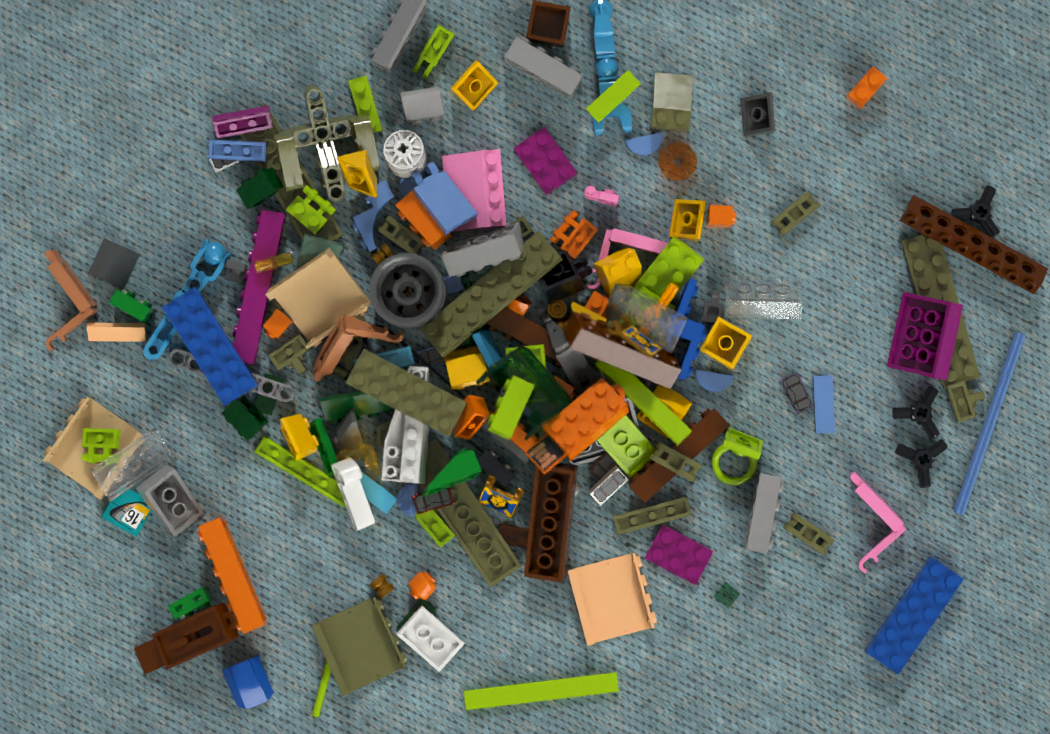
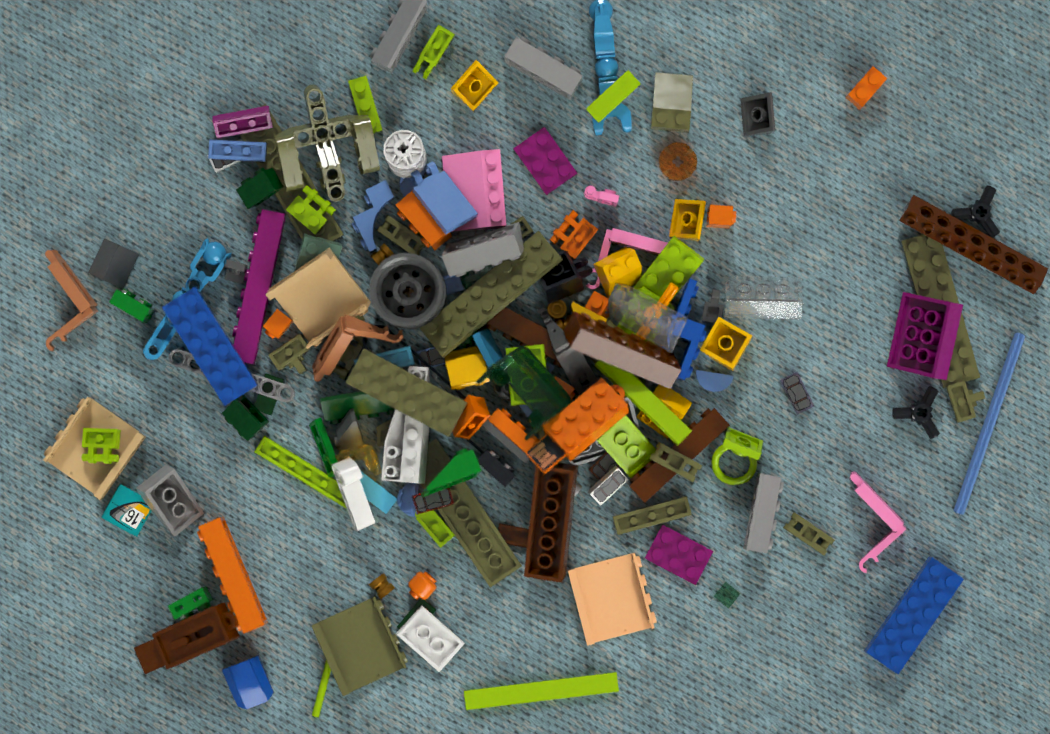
light nougat tile [87,323,147,342] -> none
clear tile [90,428,174,501] -> none
clear yellow axle [254,252,293,273] -> none
yellow slope [279,414,319,461] -> none
yellow slope [337,150,377,198] -> none
light grey slope [401,87,444,125] -> none
flag [478,475,524,518] -> none
lime brick [487,375,534,440] -> none
orange hat [507,294,532,316] -> none
reddish brown piece [526,0,571,48] -> none
flag [607,315,662,359] -> none
medium blue tile [625,132,663,156] -> none
olive plate [770,191,821,237] -> none
medium blue tile [813,375,835,433] -> none
black bush [895,439,948,488] -> none

